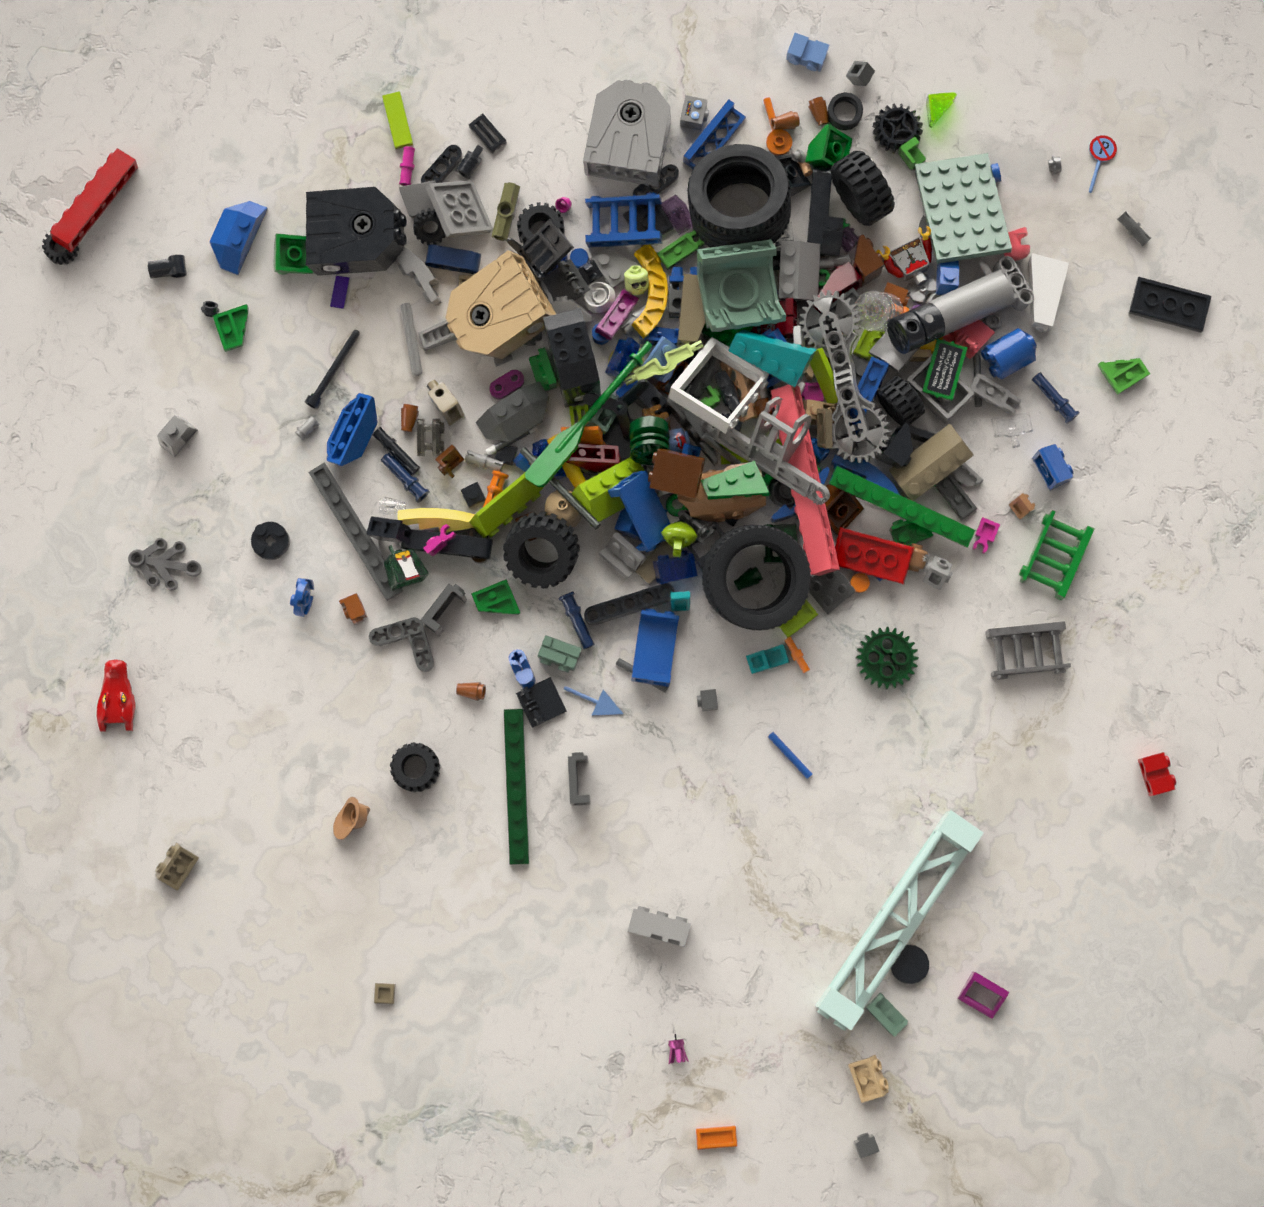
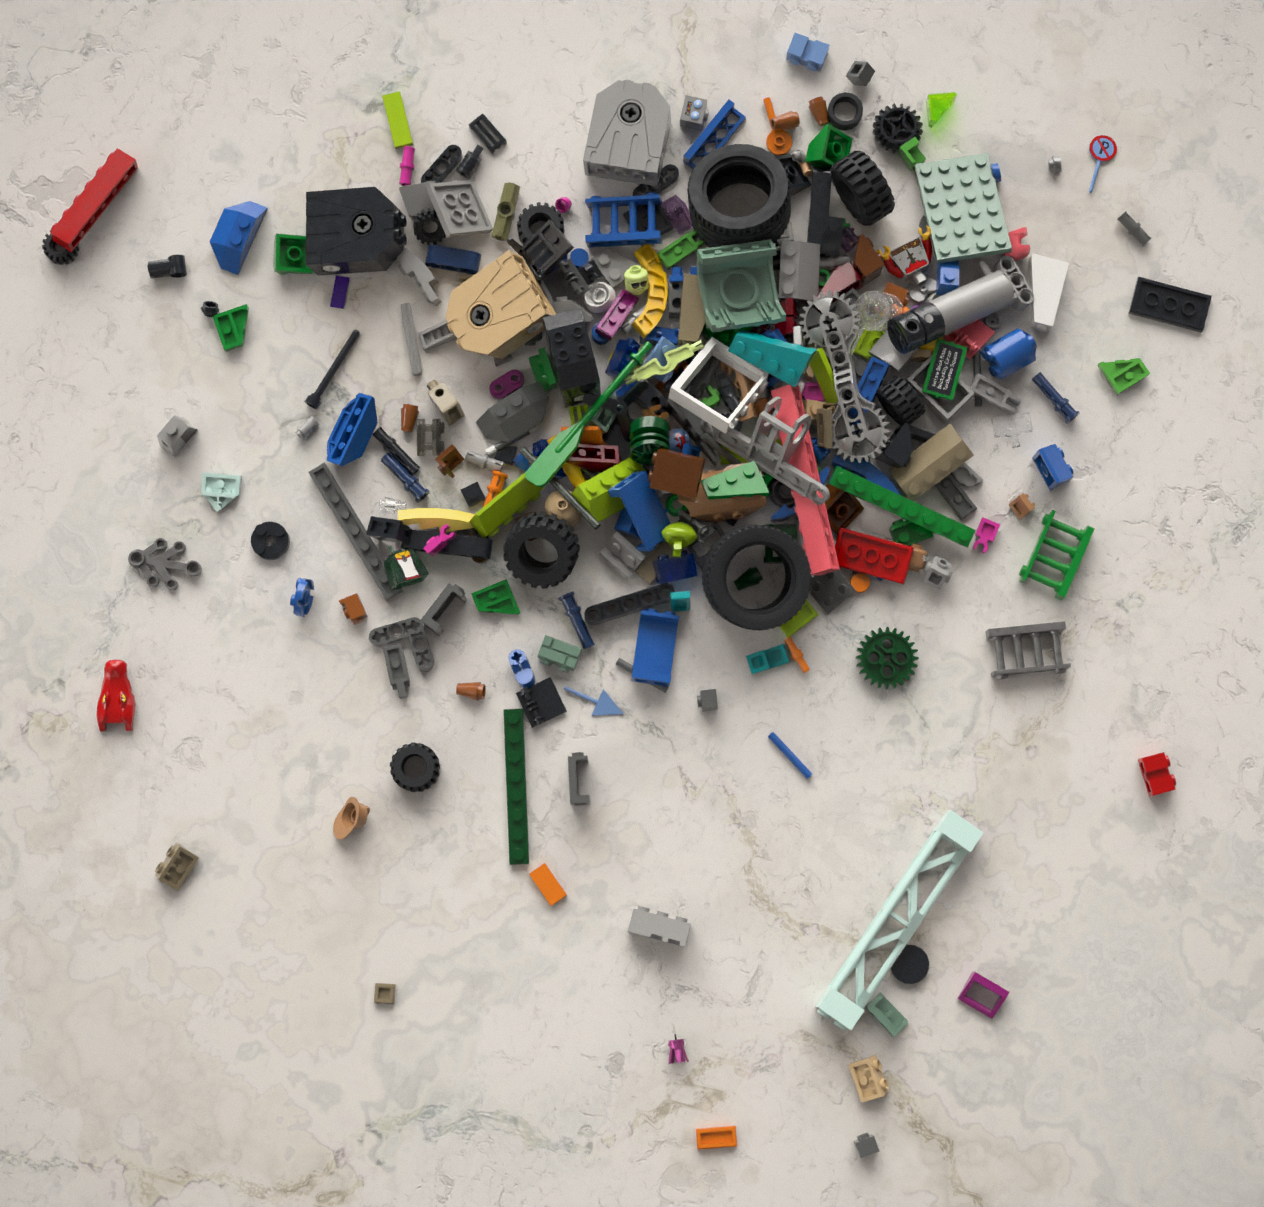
none -> light aqua slope [201,473,242,512]
none -> dark grey hinge [383,644,410,699]
none -> orange tile [529,863,567,906]

